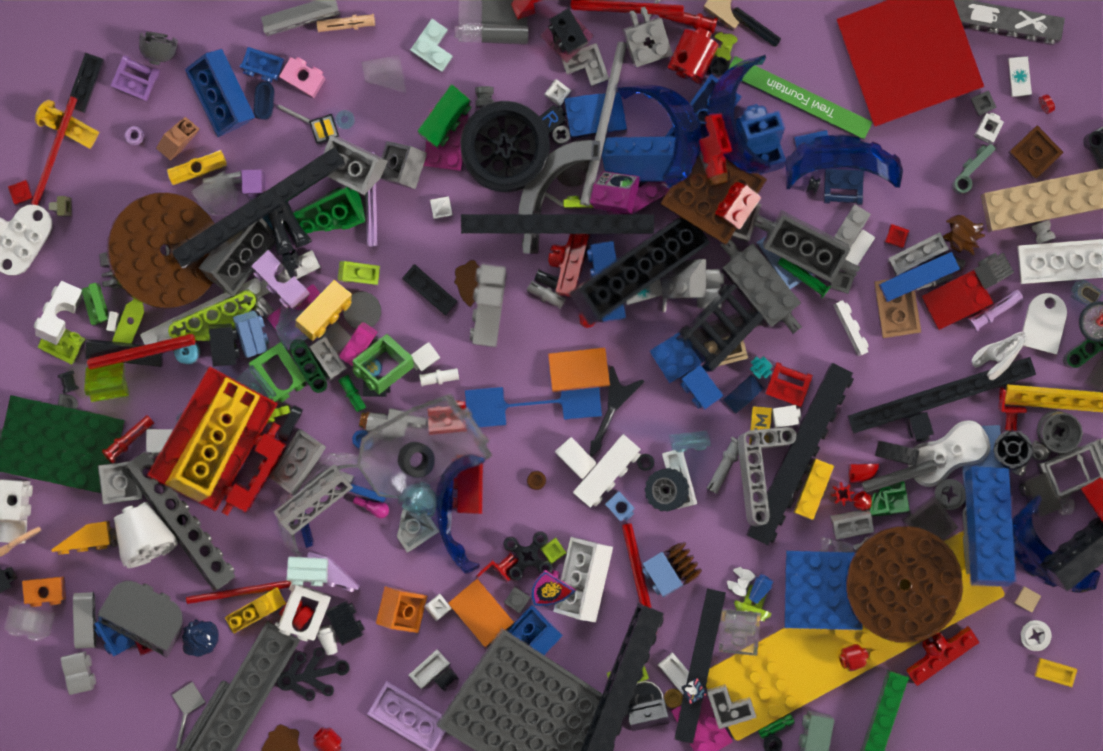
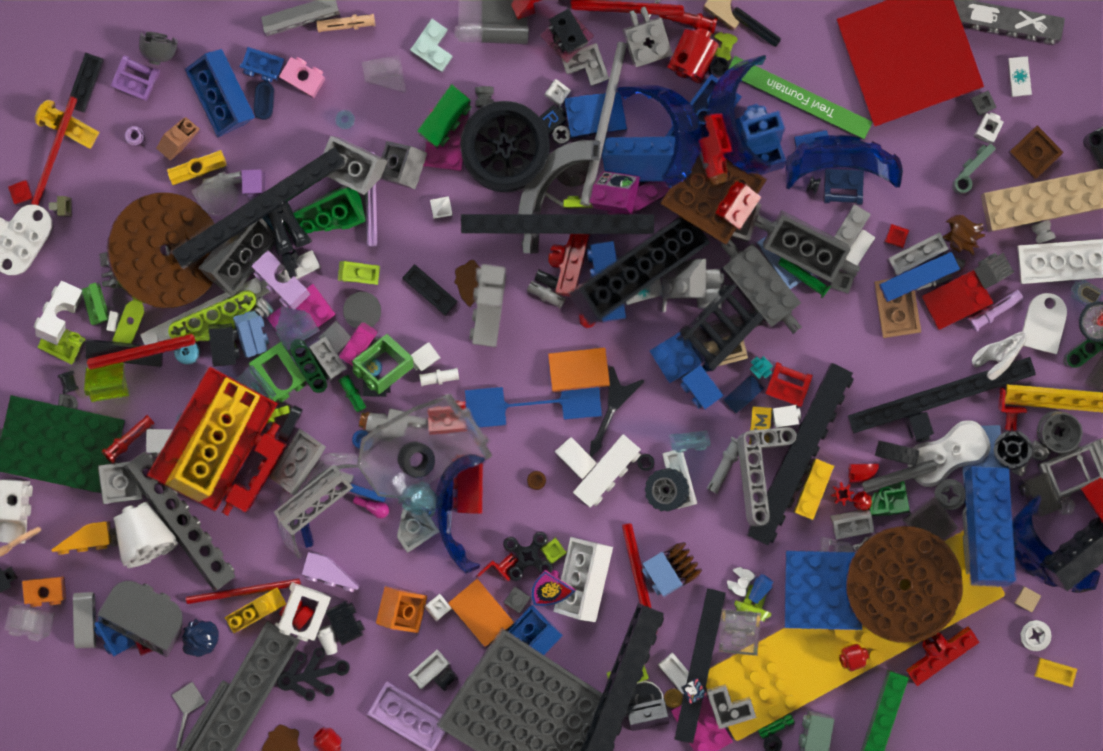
light grey brick [61,651,96,695] -> none
piece [278,105,340,144] -> none
light aqua brick [287,557,329,587] -> none
yellow brick [295,280,352,341] -> none
medium blue brick [605,491,635,521] -> none
white plate [833,300,869,356] -> none
red tile [1039,94,1055,114] -> none

